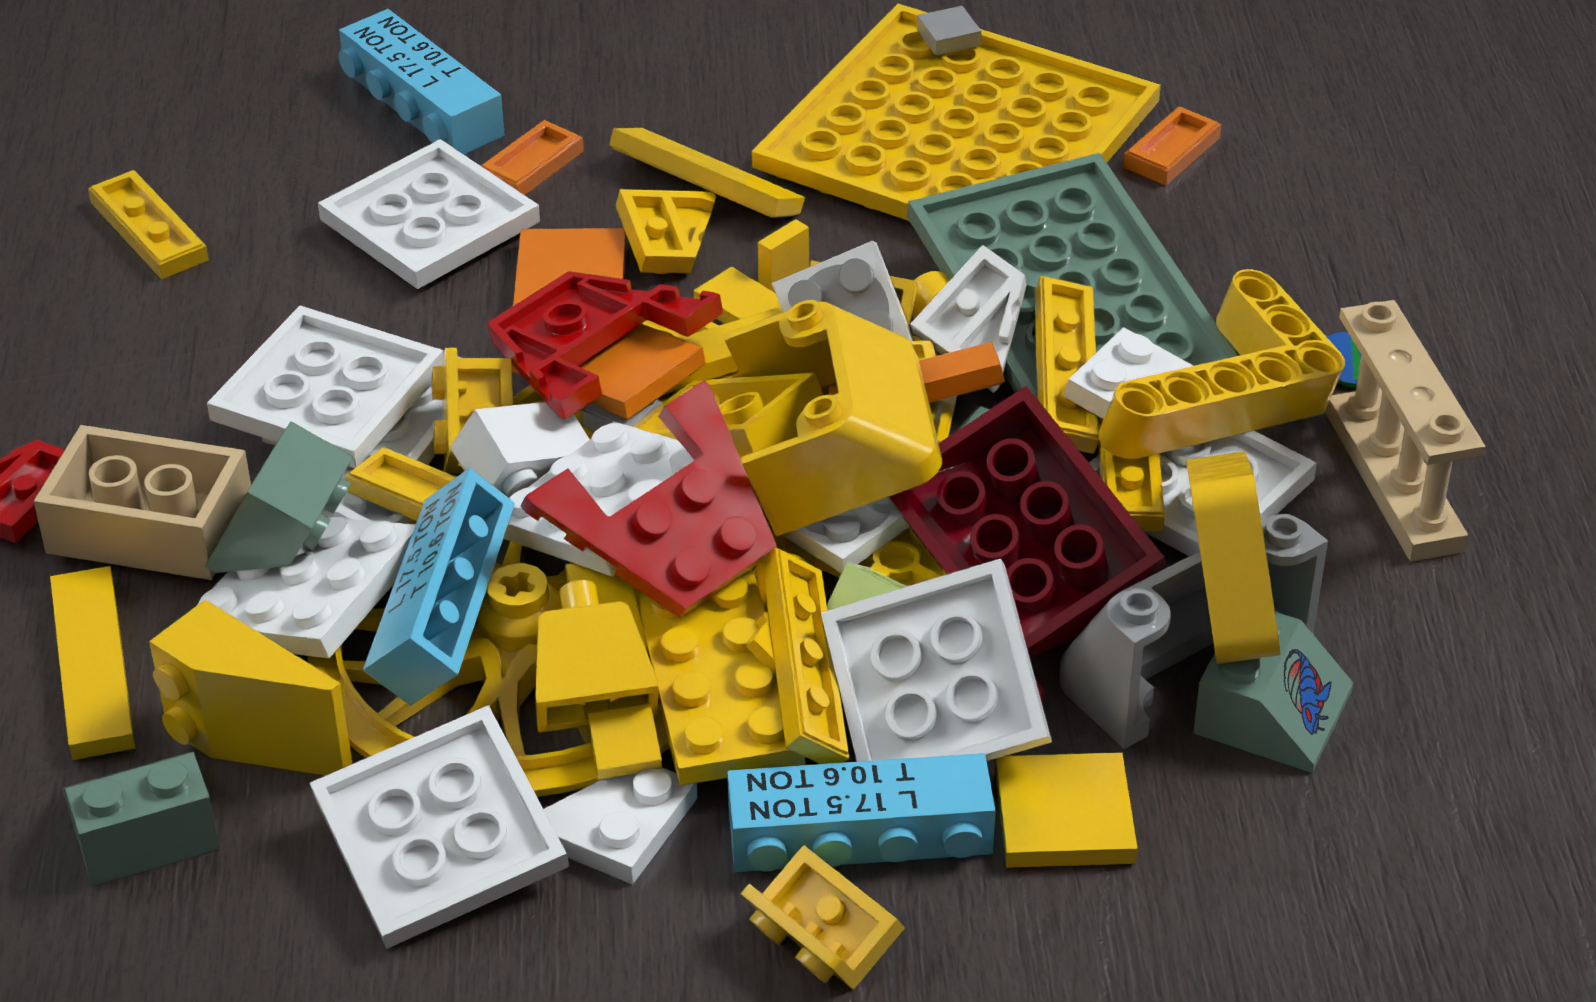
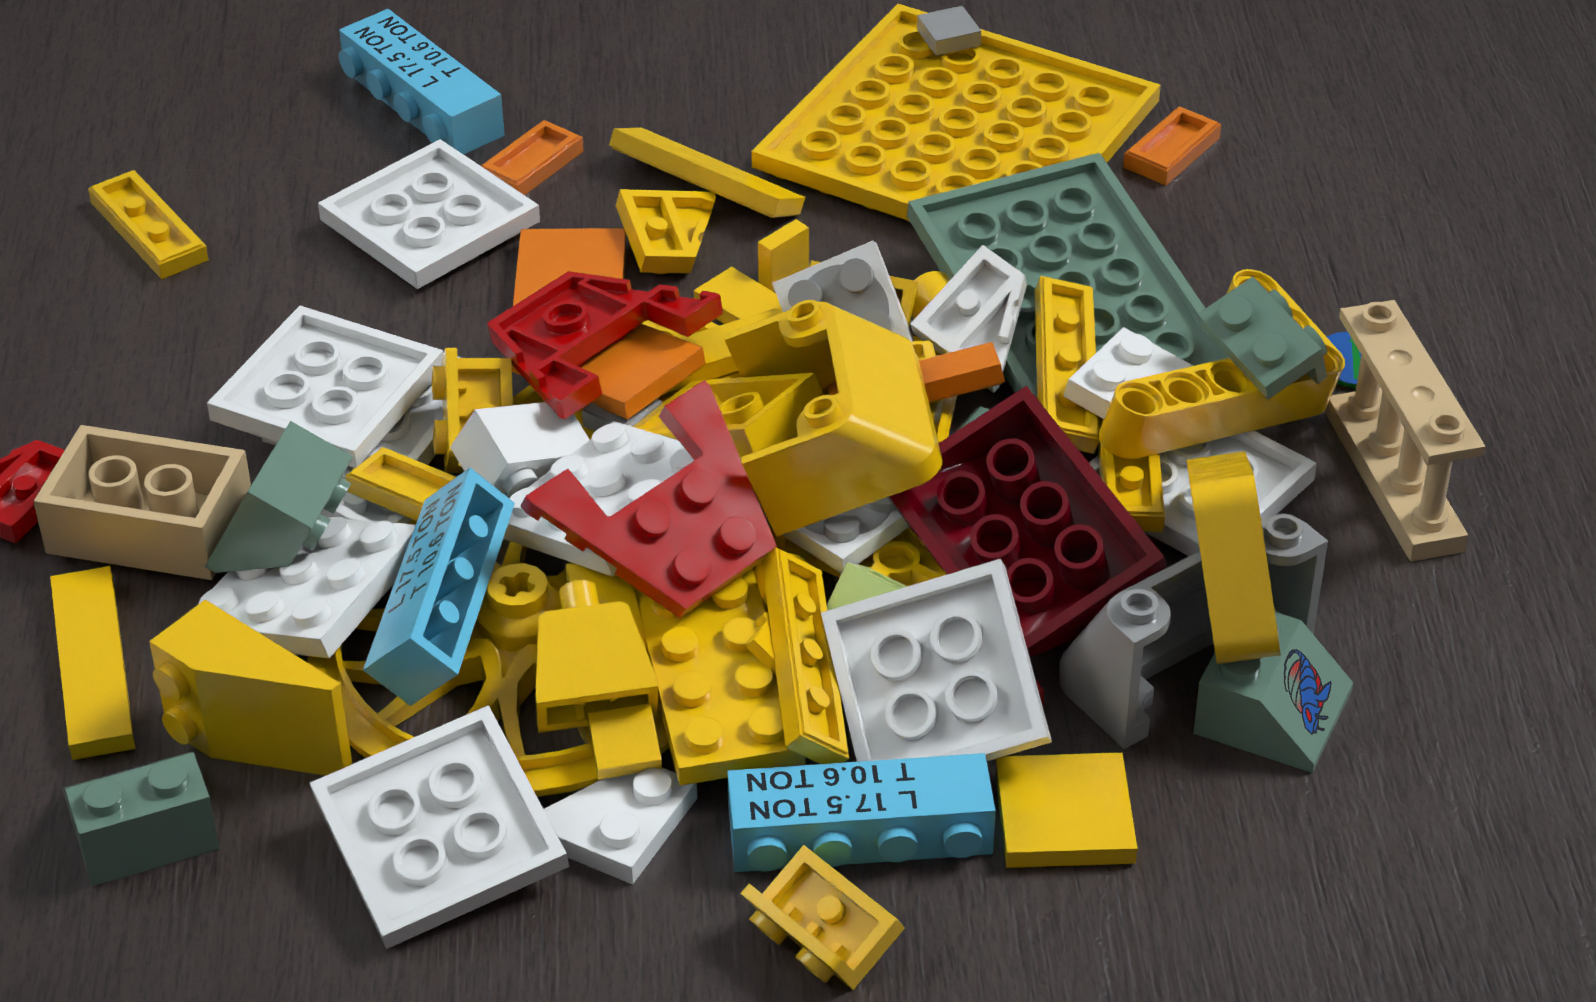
none -> sand green bracket [1197,276,1327,399]

